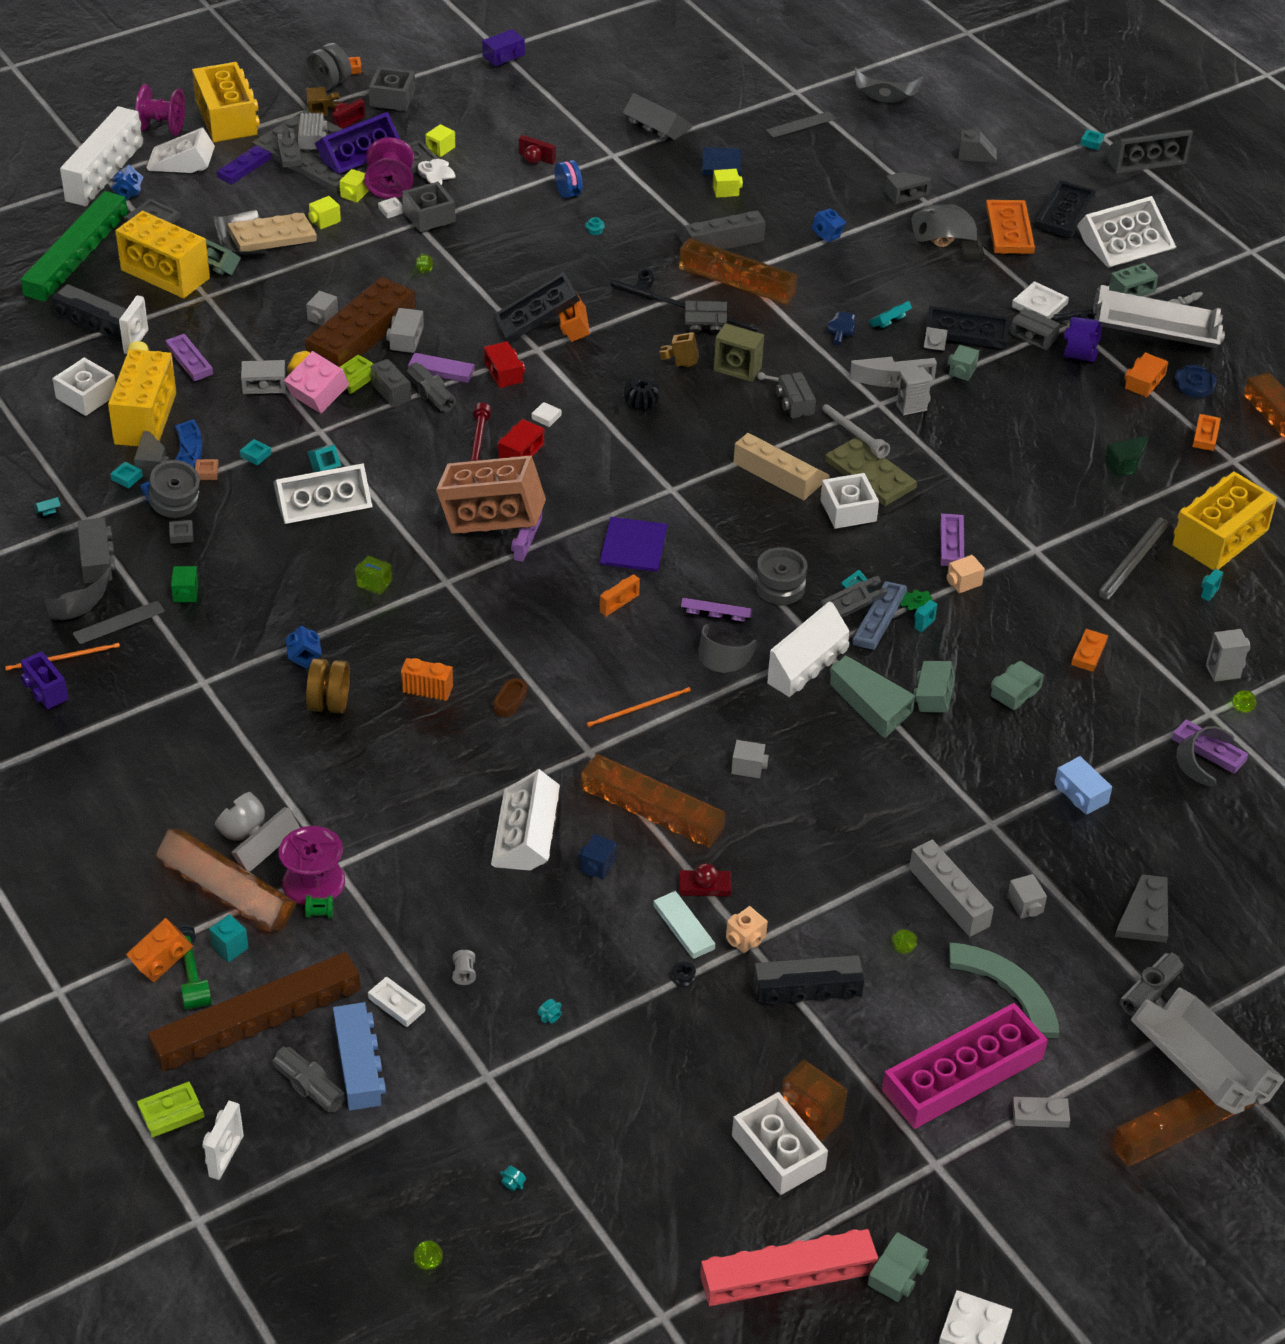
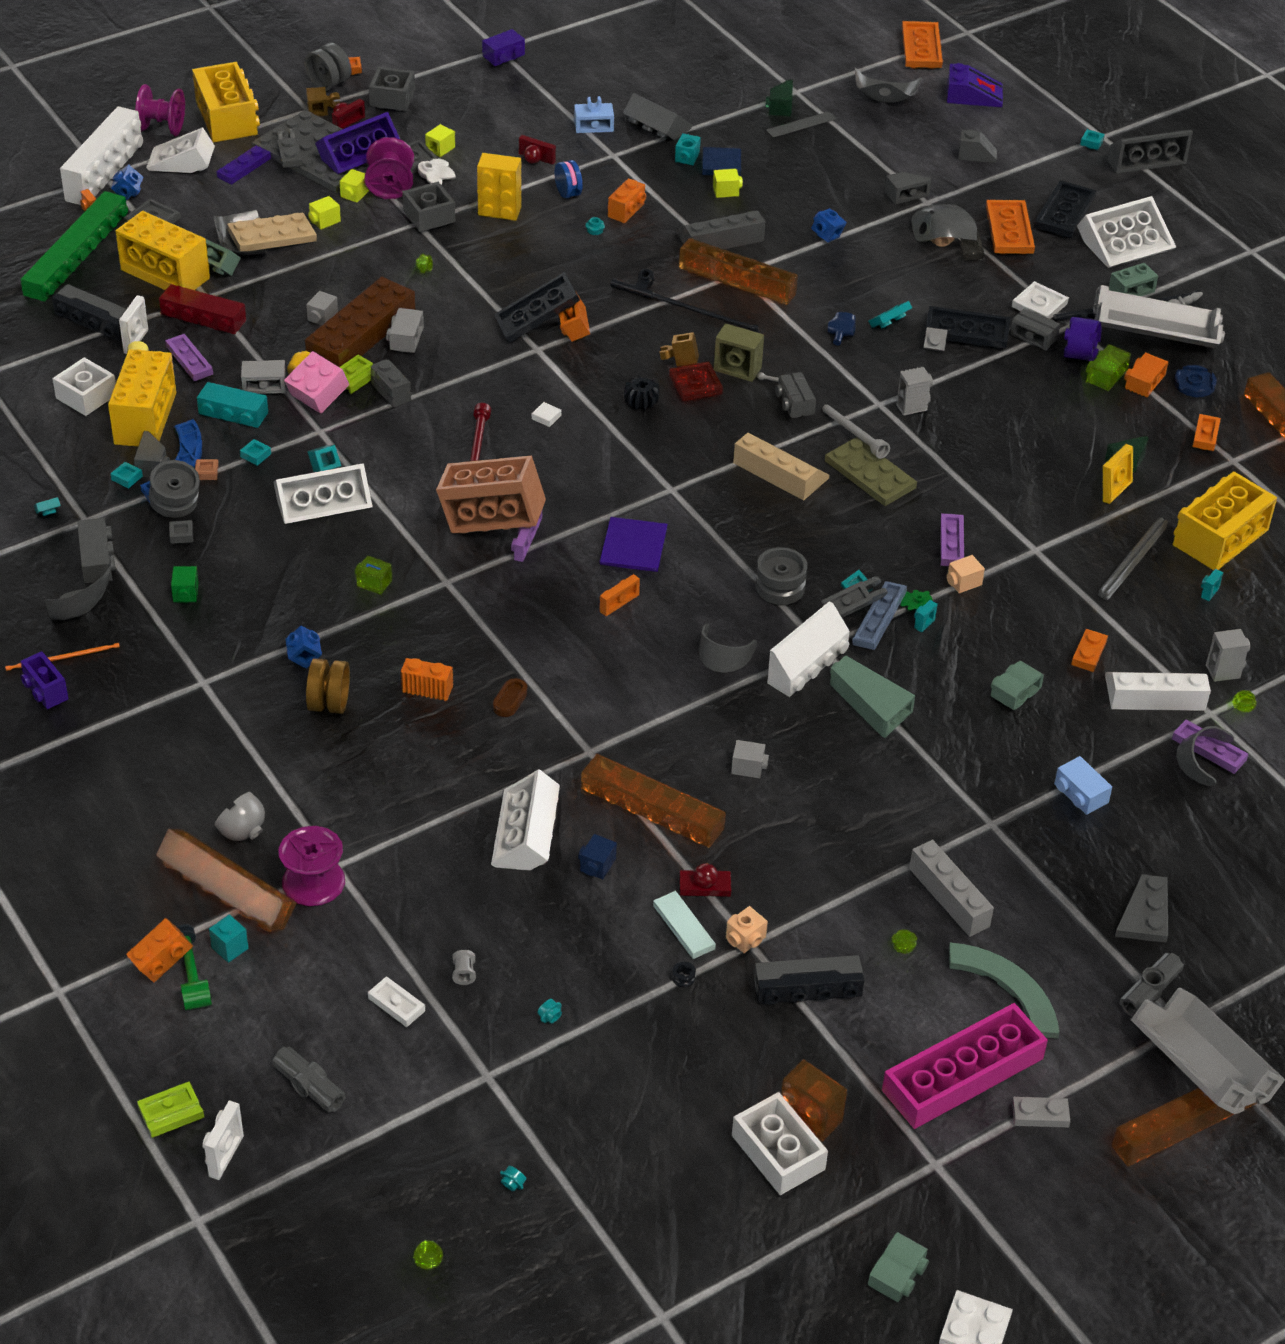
dark grey sticker [73,601,165,644] -> none
reddish brown brick [148,952,361,1072] -> none
light grey tile [231,807,300,873] -> none
light grey brick [298,113,328,150] -> none
green bush [305,895,334,918] -> none
medium blue brick [333,1002,386,1111] -> none
white tile [378,197,405,218] -> none
dark grey piece [406,362,456,413] -> none
medium lavender tile [408,353,475,383] -> none
red brick [484,341,525,388] -> none
red brick [497,419,544,459] -> none
orange piece [586,687,691,727] -> none
medium lavender plate [681,598,753,622] -> none
dark grey brick [685,301,727,334] -> none
coral brick [700,1229,878,1306] -> none
white brick [820,473,879,529] -> none
light grey slope [850,357,937,387] -> none
sand green brick [913,661,955,712] -> none
sand green brick [947,345,979,381] -> none
light grey brick [1007,874,1047,919] -> none
none -> orange plate [80,189,96,211]
none -> dark red brick [159,284,246,334]
none -> teal brick [197,382,268,428]
none -> yellow brick [477,153,521,220]
none -> light blue brick [574,96,614,133]
none -> orange brick [608,178,646,223]
none -> clear red plate [669,362,723,401]
none -> teal brick [675,133,701,165]
none -> clear green slope [765,79,793,116]
none -> orange plate [902,21,943,69]
none -> dark purple slope [947,63,1003,107]
none -> clear neon green brick [1086,344,1131,391]
none -> yellow tile [1103,444,1133,504]
none -> white slope [1105,672,1211,711]

